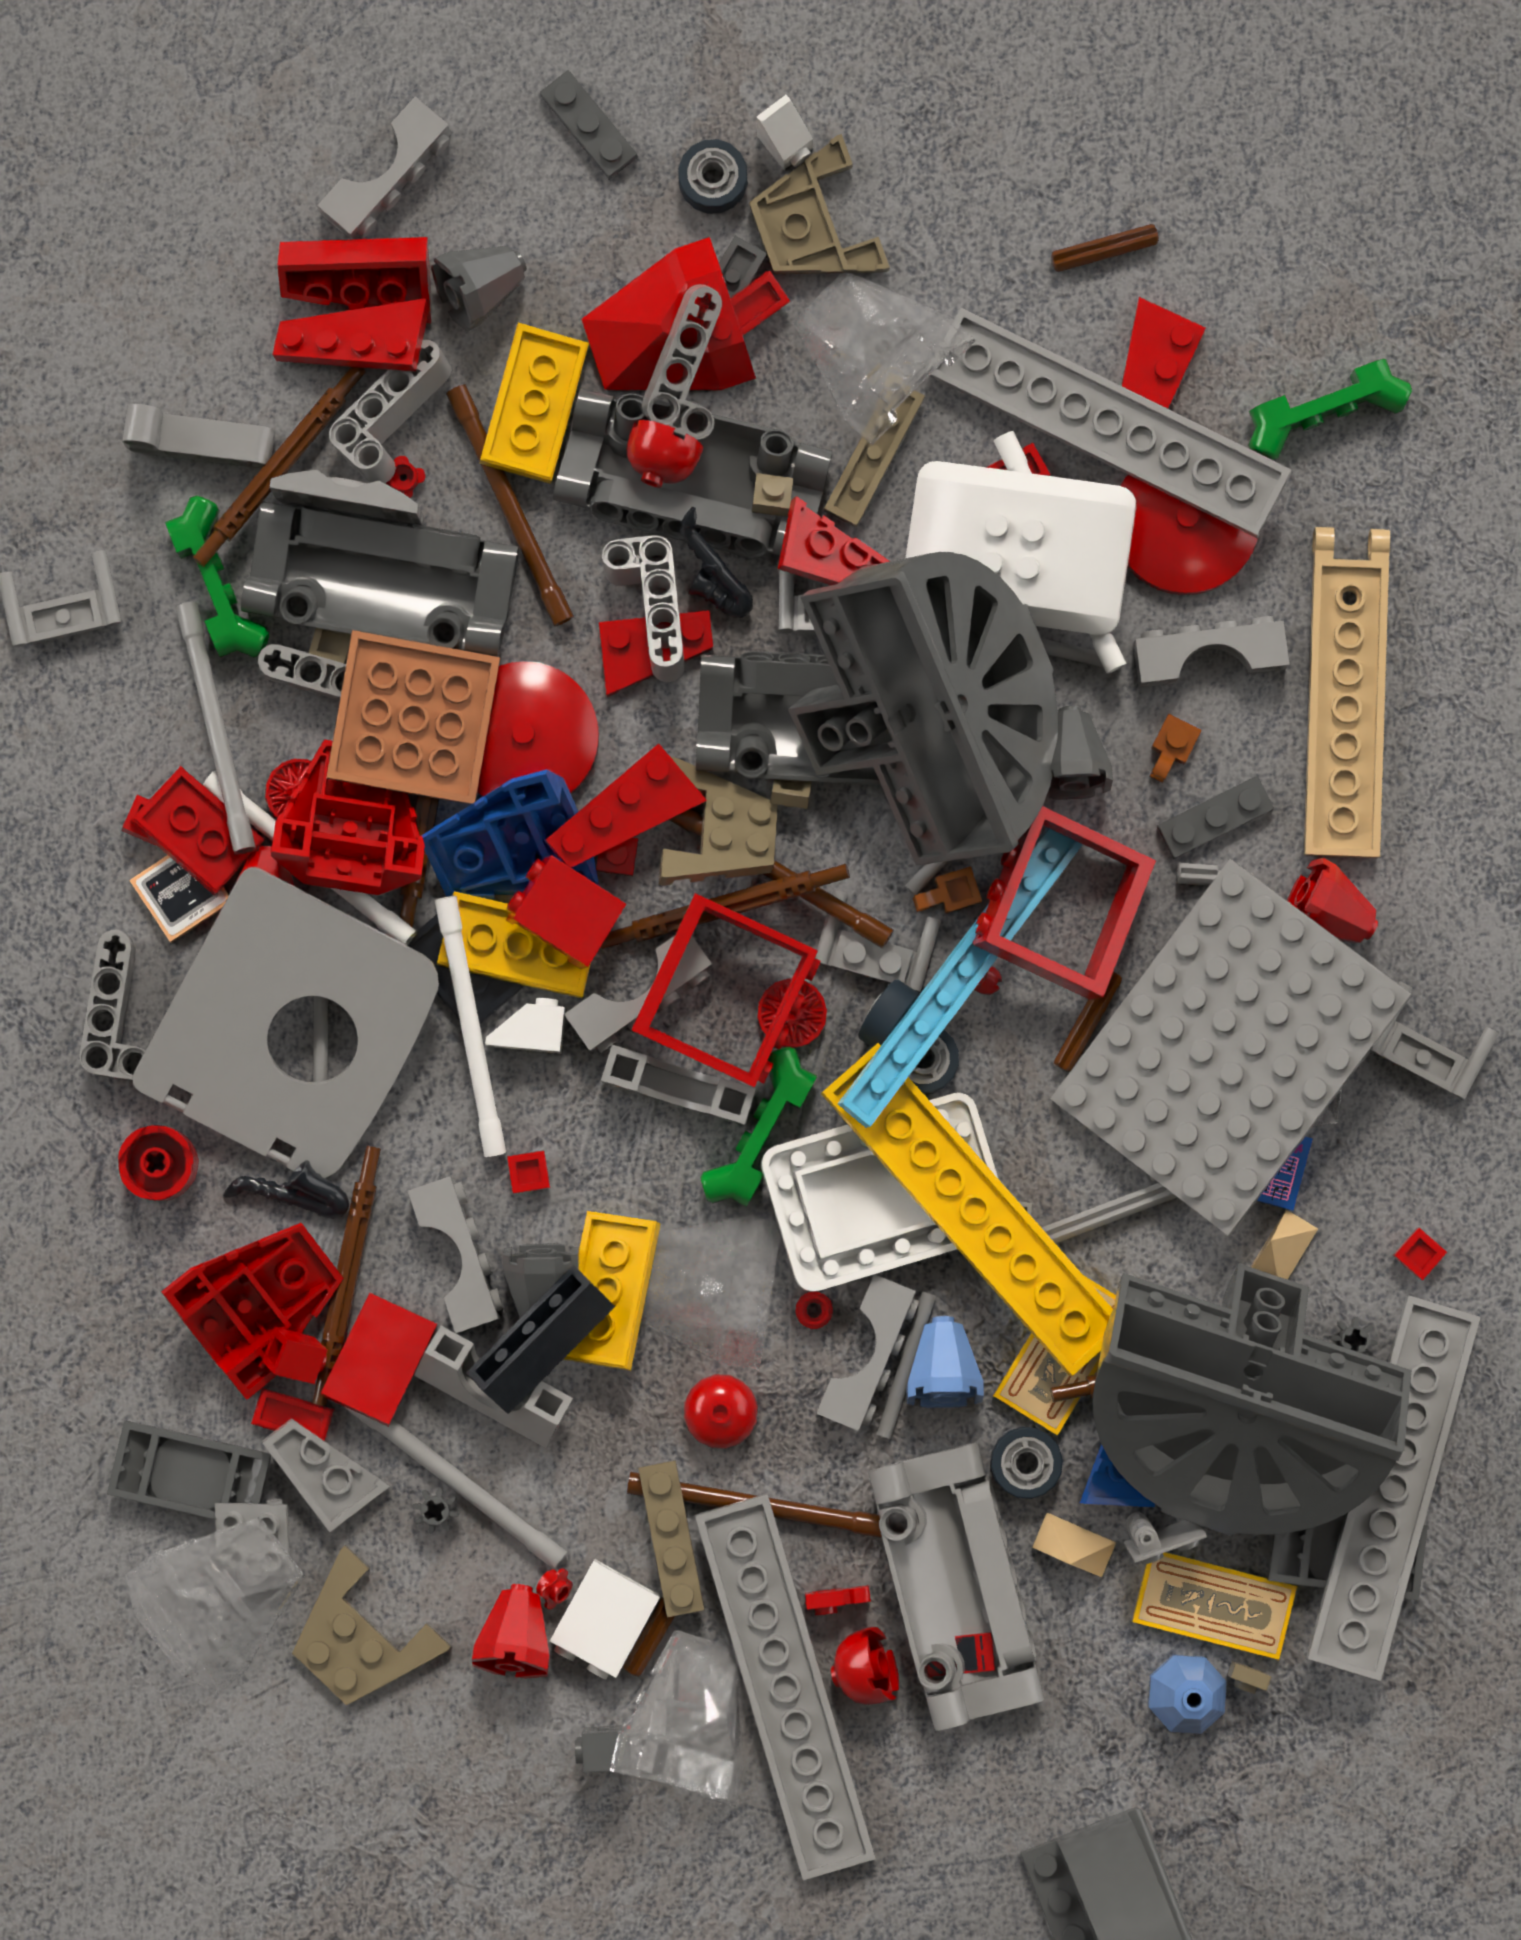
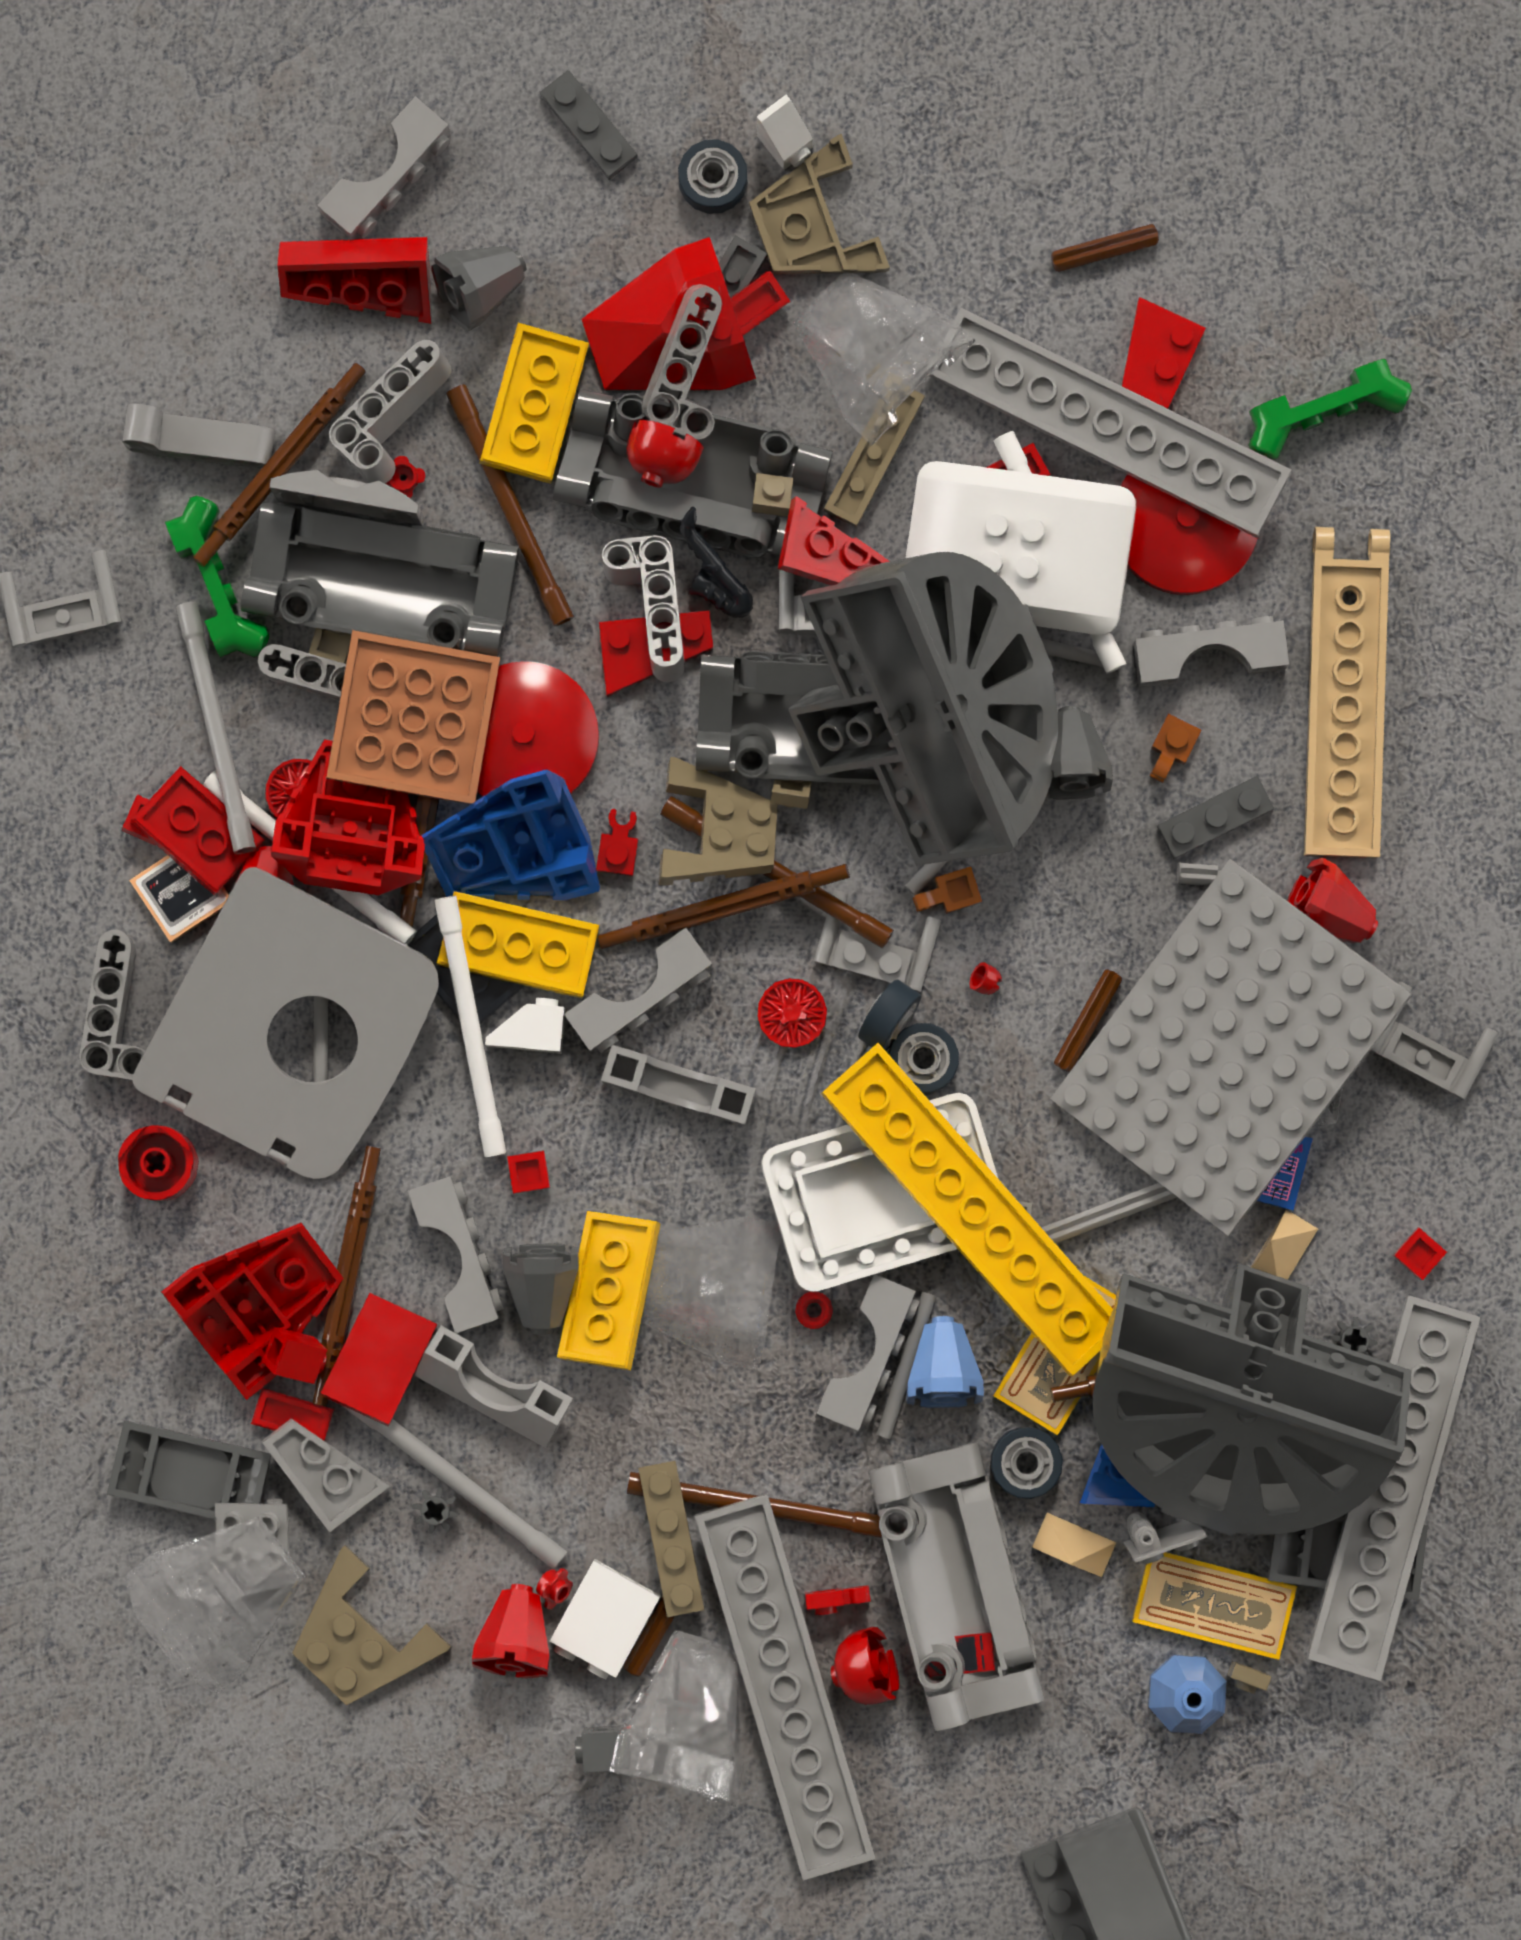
black piece [223,1160,349,1219] -> none
red wing [272,298,430,372] -> none
black brick [466,1265,615,1414] -> none
red panel [506,855,626,969] -> none
red wing [544,743,707,868] -> none
red window [631,893,821,1088] -> none
red cylinder [684,1374,758,1449] -> none
green plate [700,1047,817,1207] -> none
medium azure plate [837,827,1083,1128] -> none
red window [973,806,1156,1000] -> none

